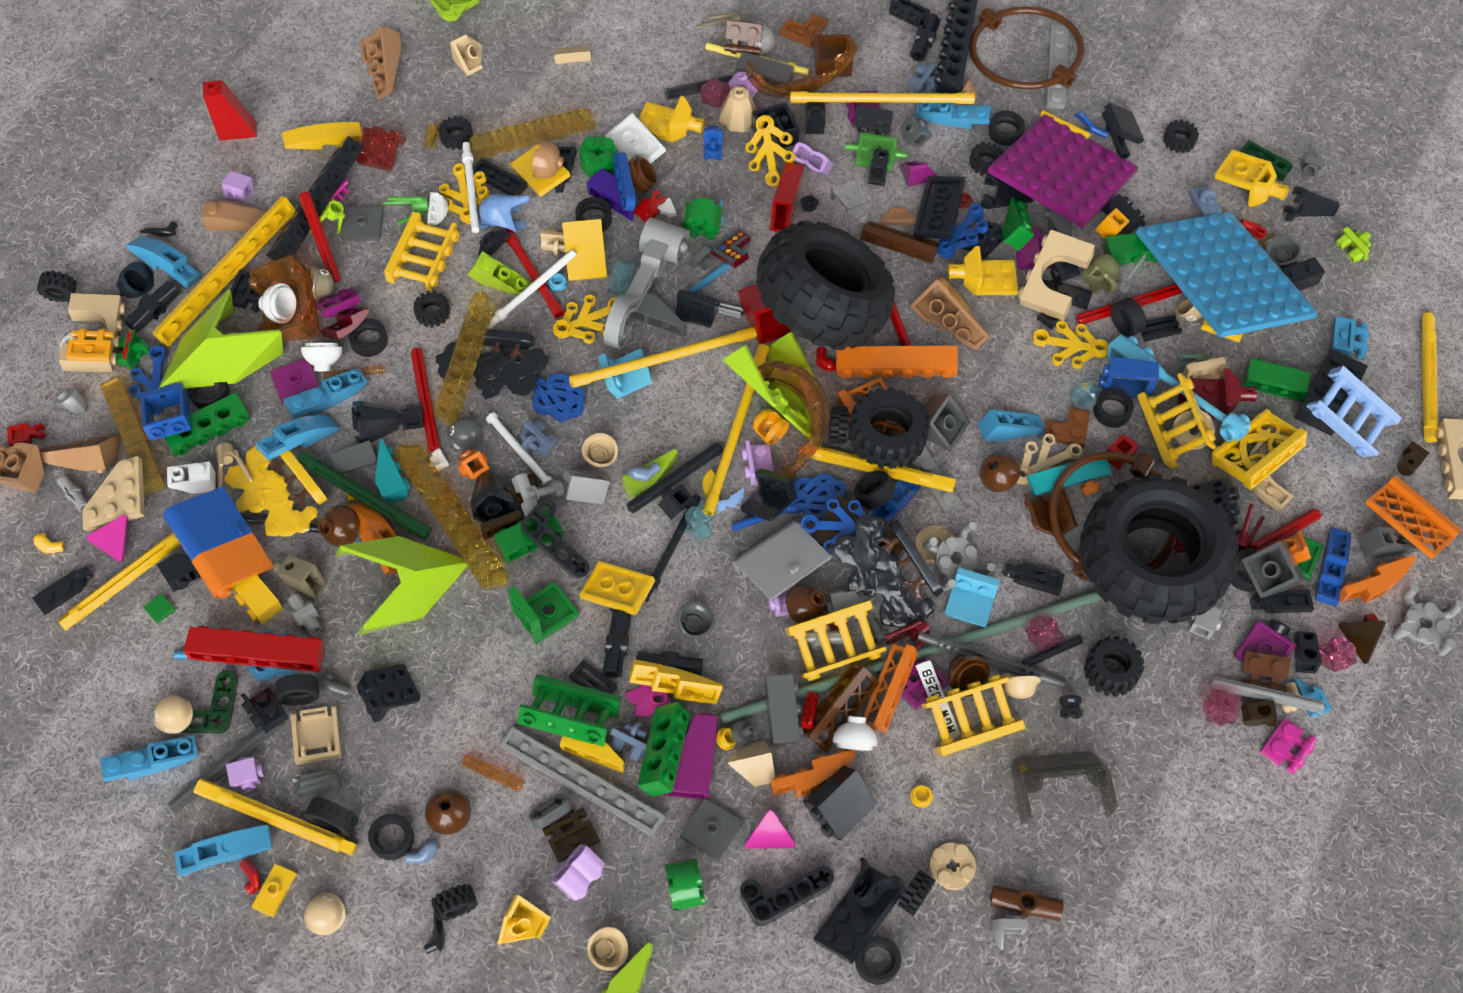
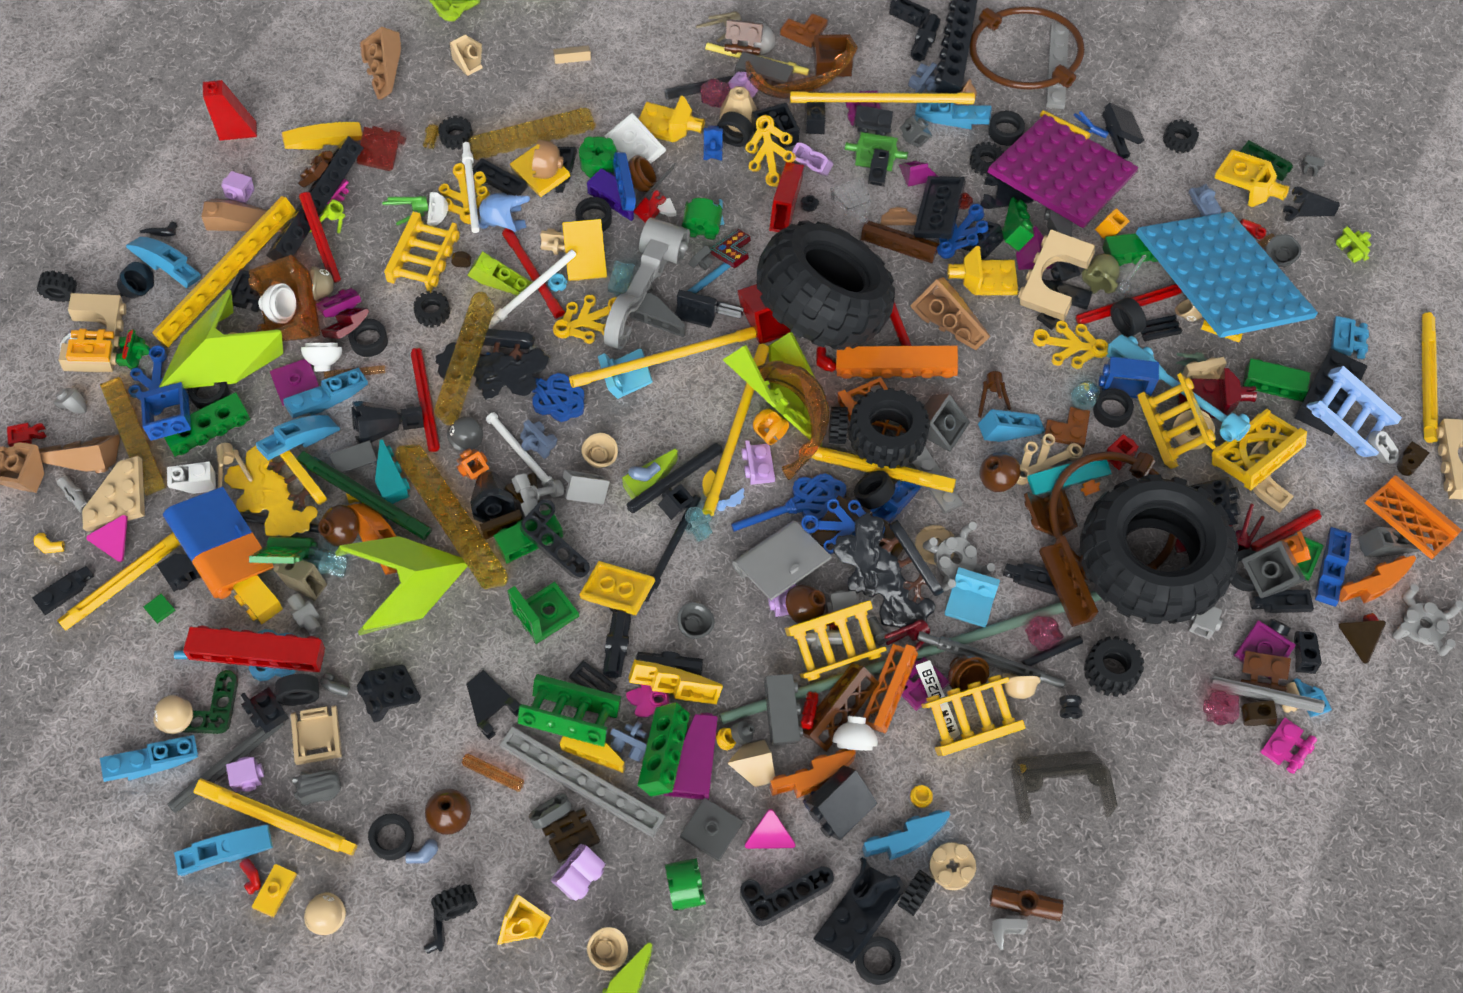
black piece [124,281,180,333] -> none
black tyre [304,797,359,838] -> none
dark grey plate [341,206,383,241] -> none
white tile [428,448,449,474] -> none
black tile [478,229,511,256] -> none
black bracket [740,468,797,521] -> none
black bracket [1102,193,1146,234] -> none
black brick [1282,257,1325,291] -> none
clear pink brick [1319,637,1357,673] -> none
none -> green piece [249,537,318,564]
none -> reddish brown plate [298,151,333,188]
none -> clear light blue hips [308,546,348,578]
none -> dark brown tile [451,251,472,268]
none -> black flag [467,670,520,740]
none -> black tyre [717,112,753,147]
none -> dark azure slope [862,810,950,860]
none -> reddish brown plant [978,371,1011,418]
none -> reddish brown fence [1039,536,1098,627]
none -> light grey beam [1368,431,1399,464]

